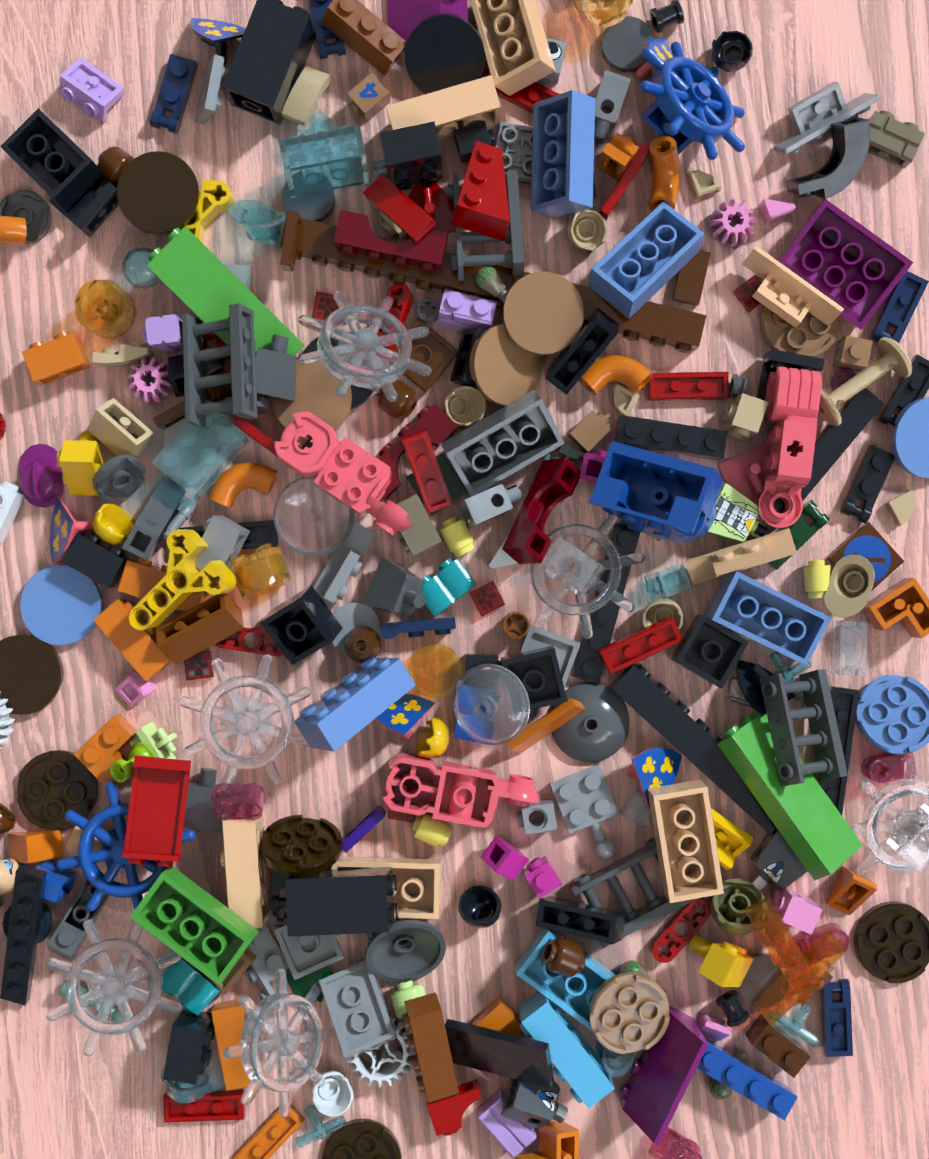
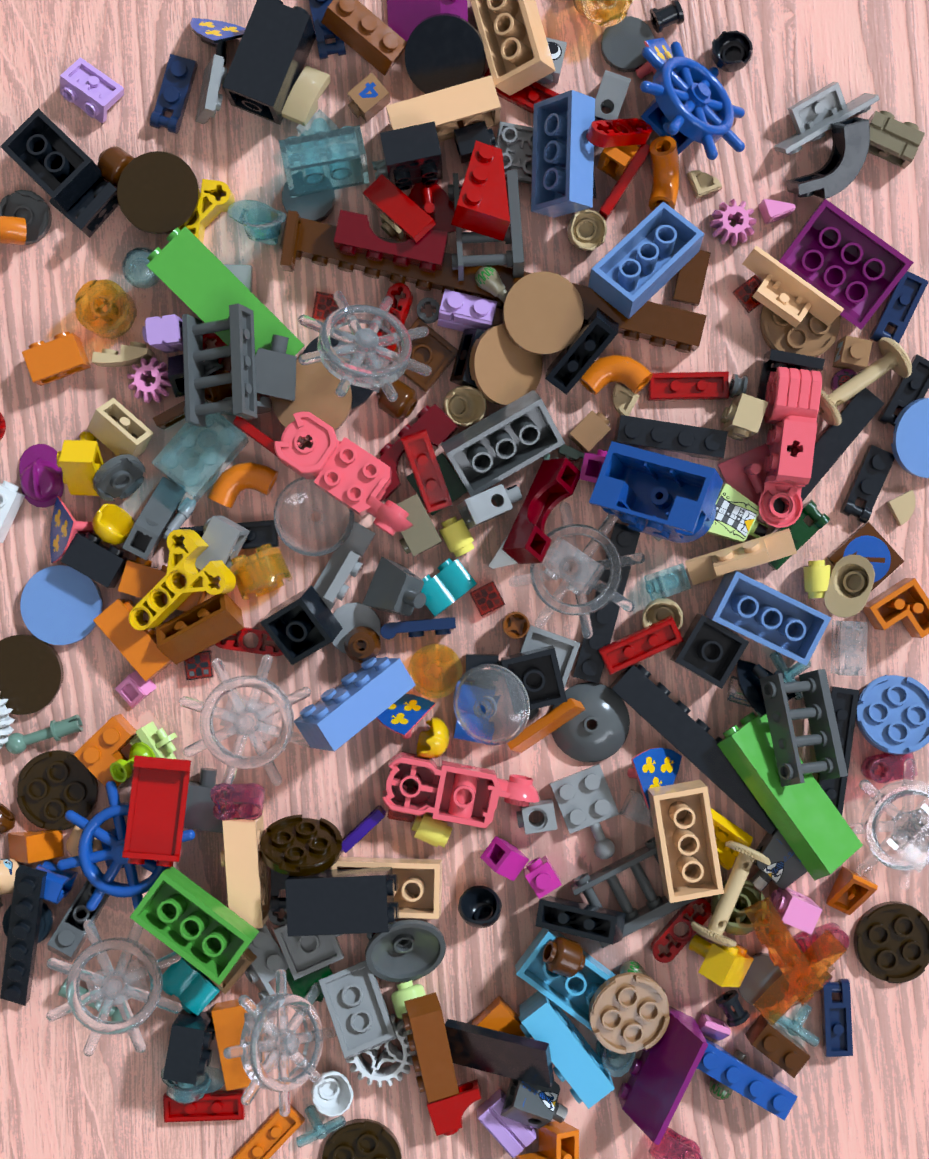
none -> sand green pin [5,715,83,754]
none -> red beam [586,118,652,148]
none -> tan hose [691,841,771,948]

